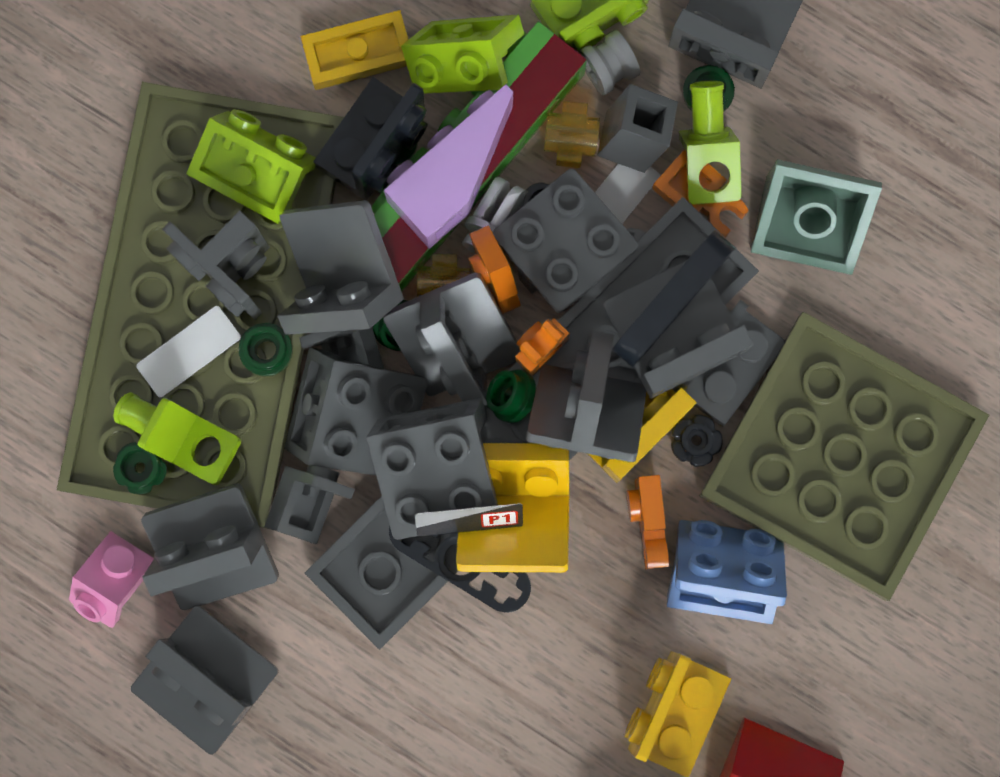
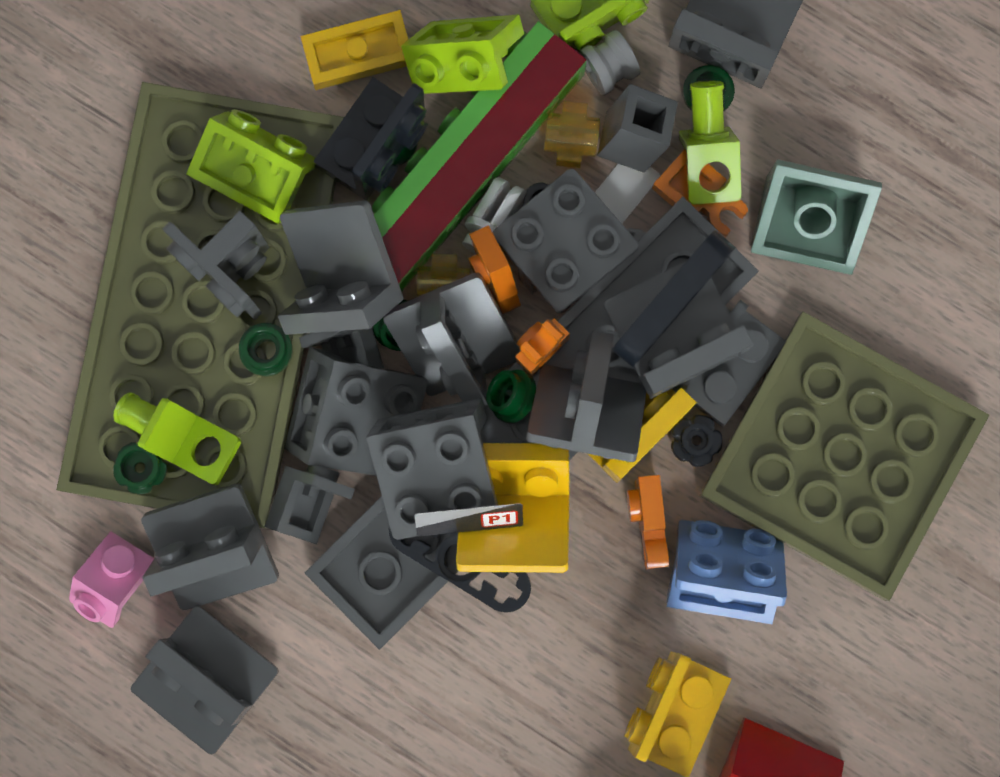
white sticker [137,306,241,397] -> none
lavender slope [384,84,513,249] -> none

